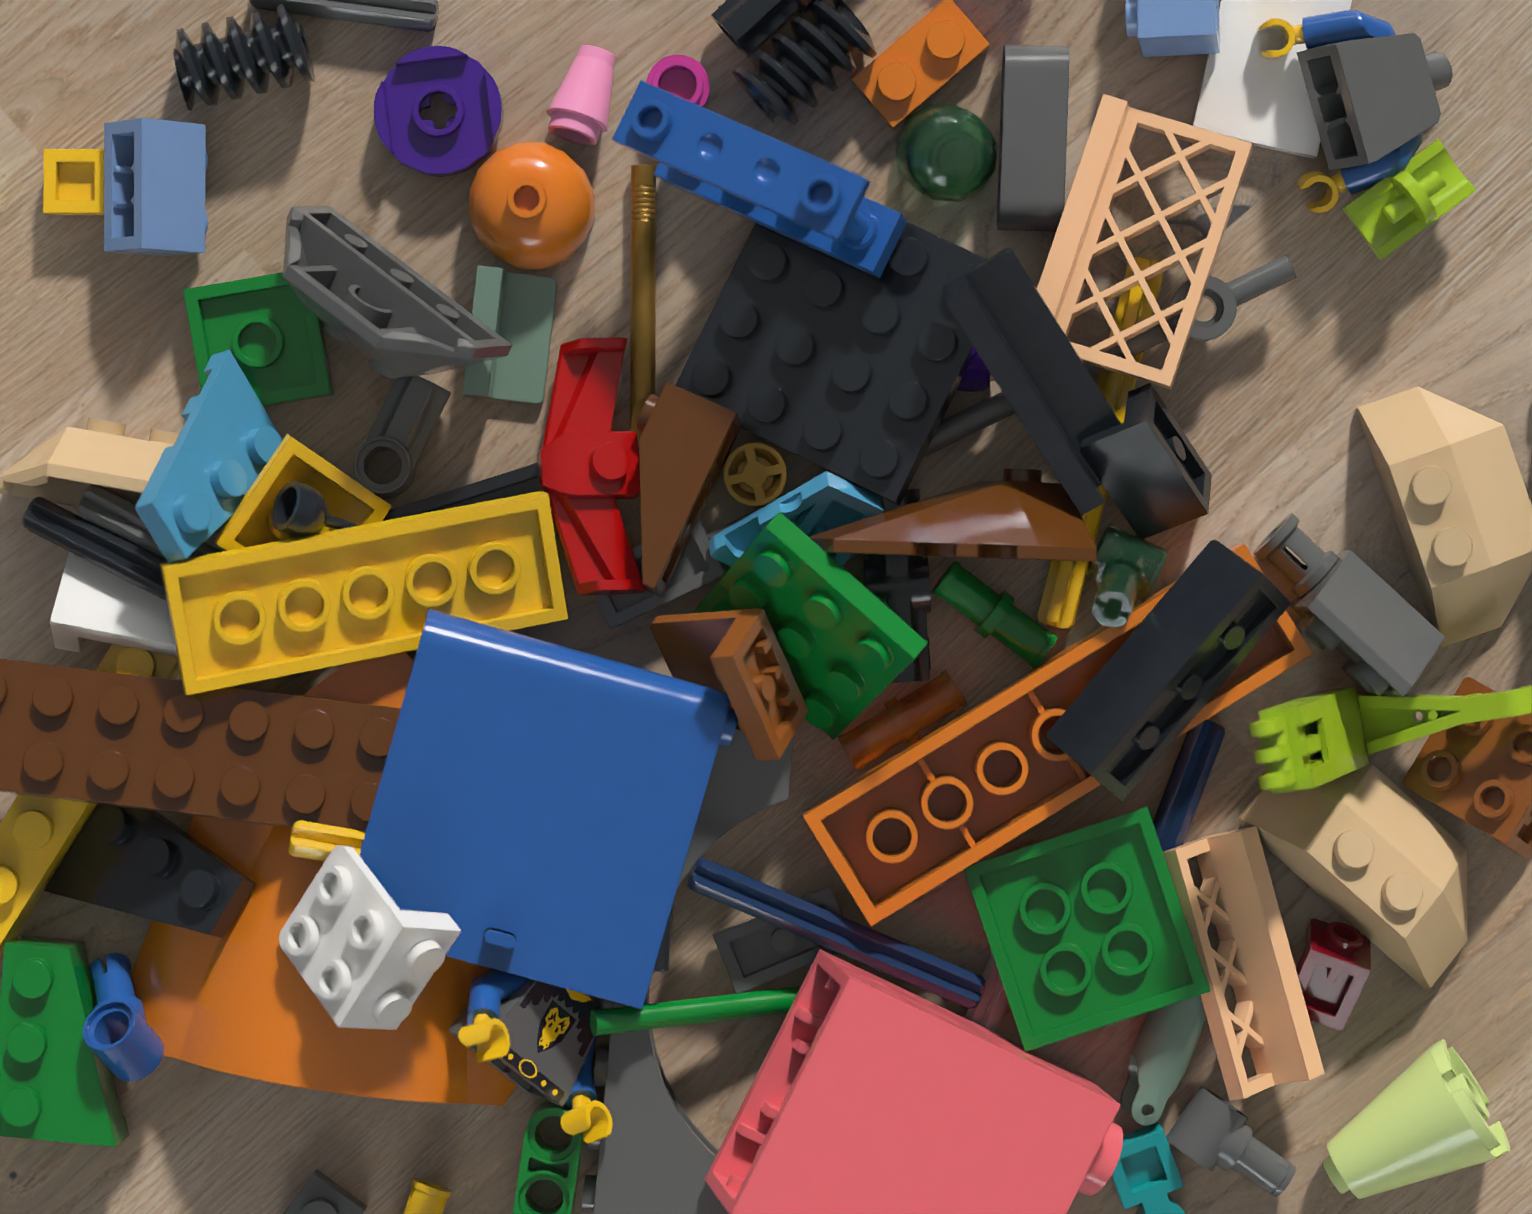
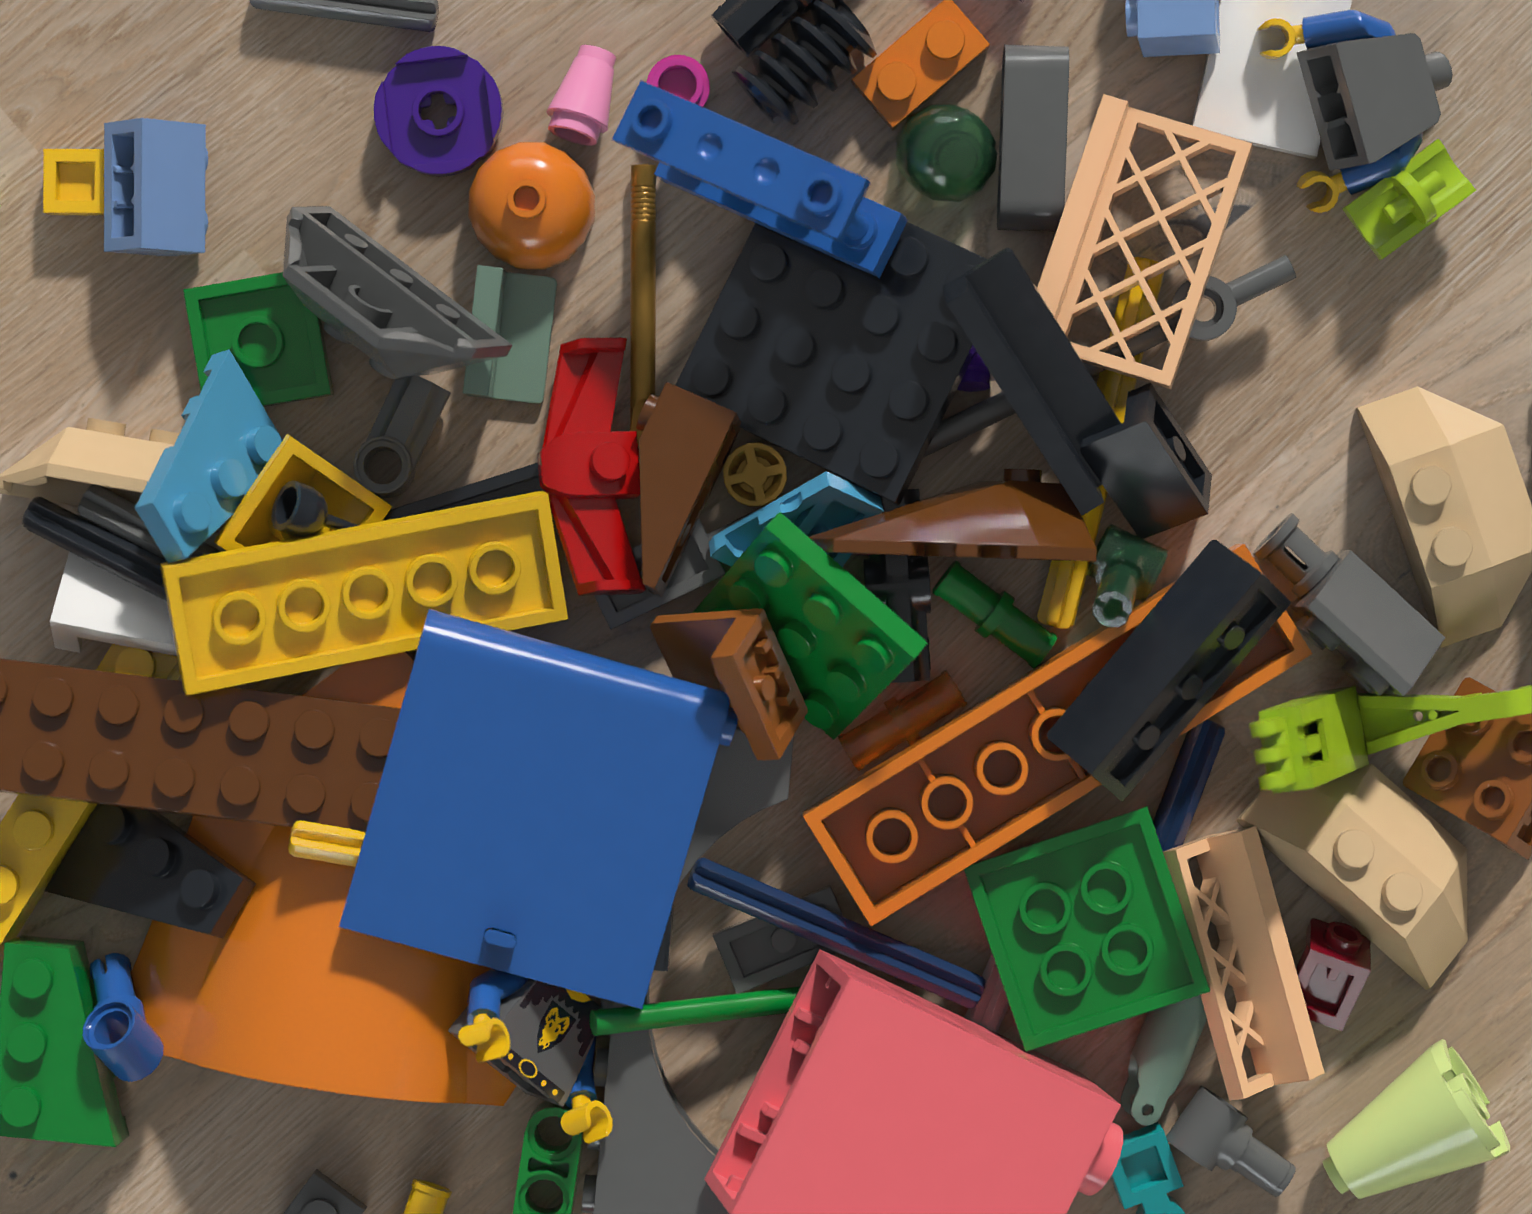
black piece [173,4,315,111] -> none
white bracket [279,845,461,1030] -> none

